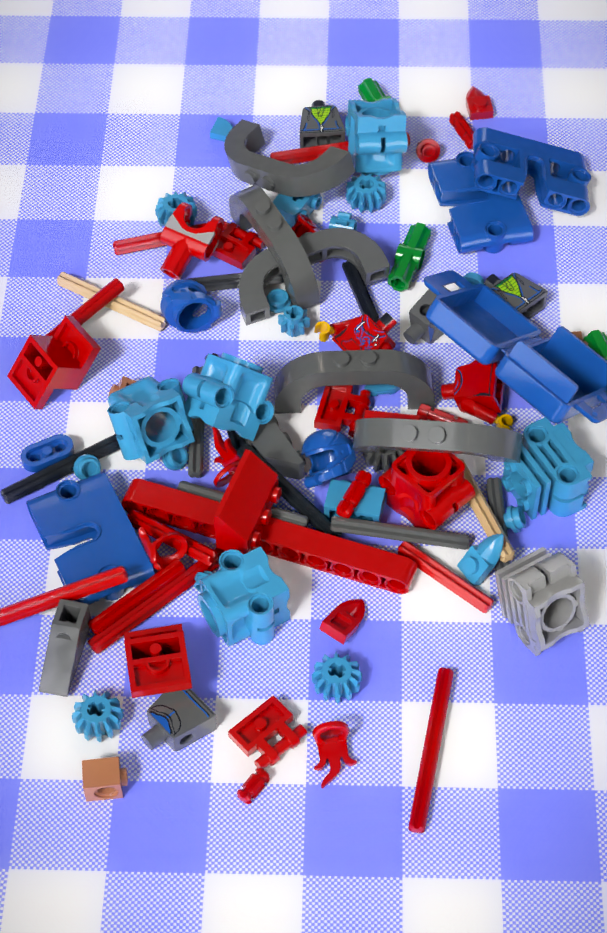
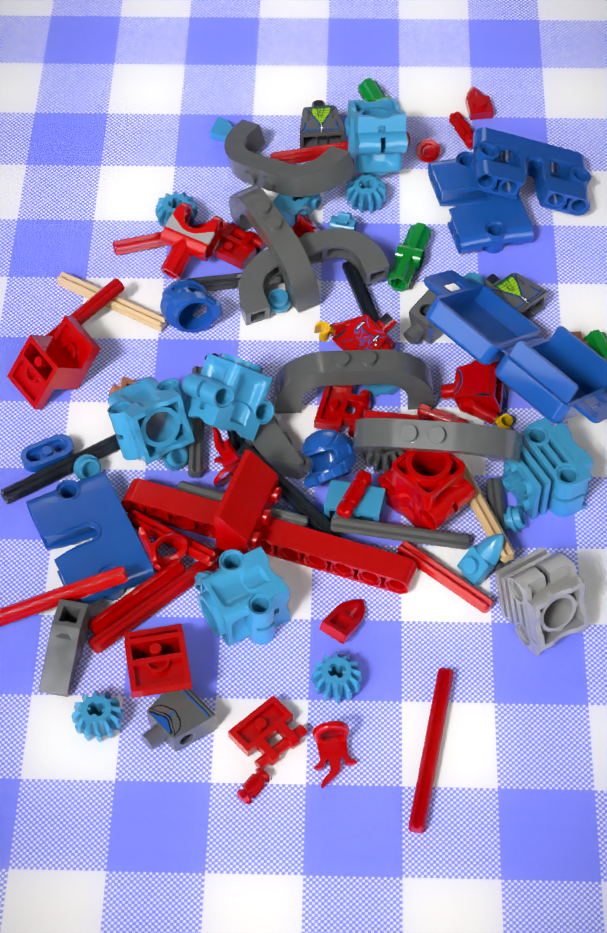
nougat brick [82,756,128,802] -> none
dark azure gear [278,305,310,337] -> none

